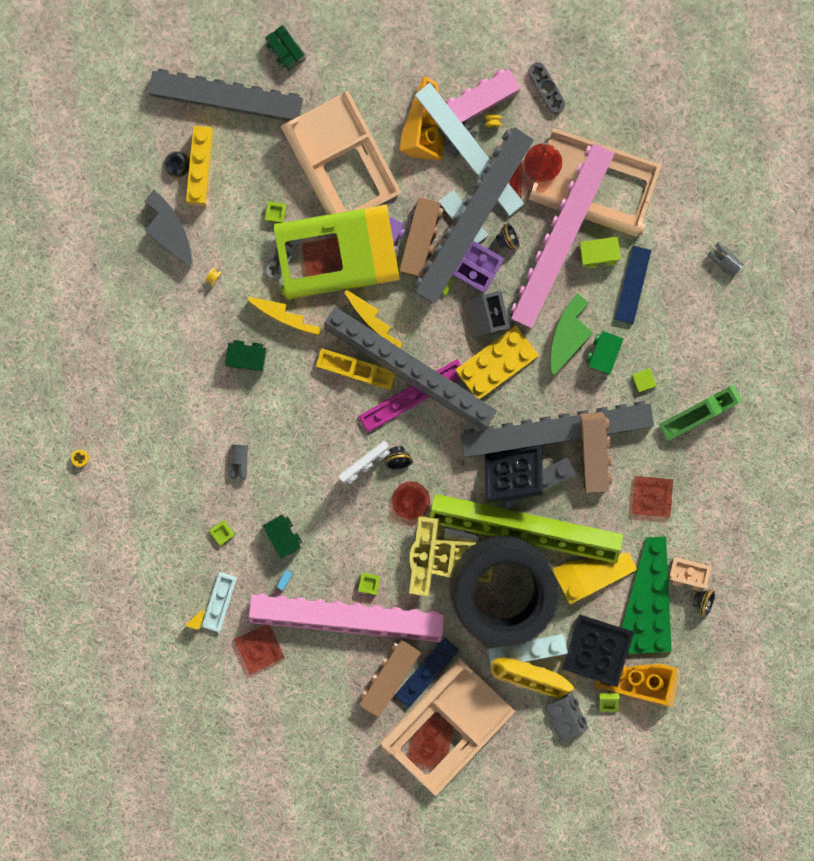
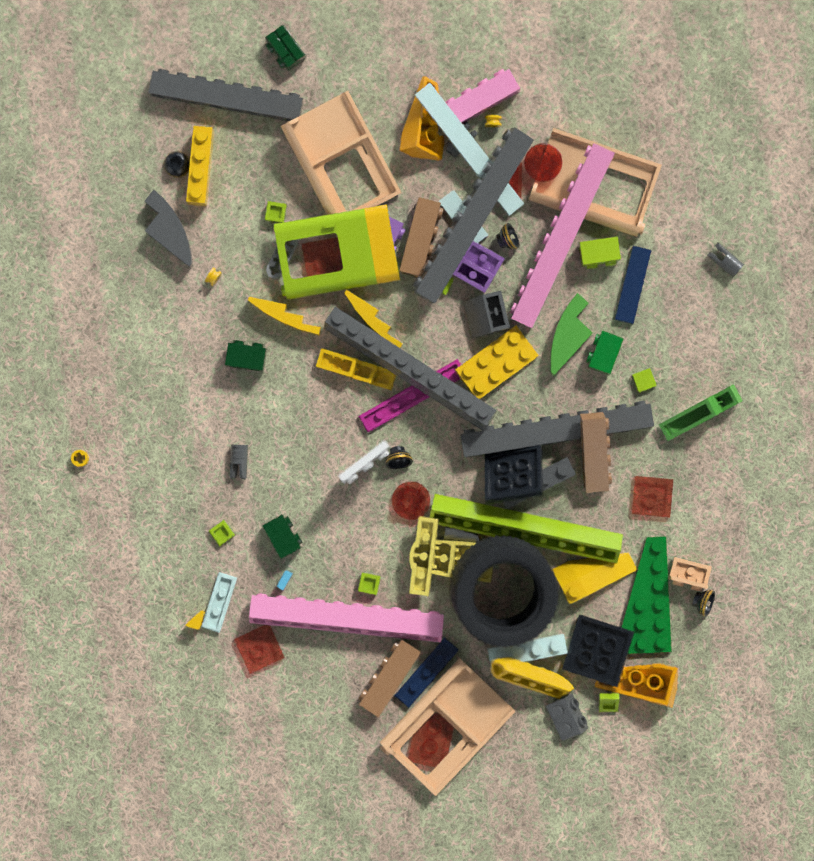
dark grey beam [529,62,565,114] -> none

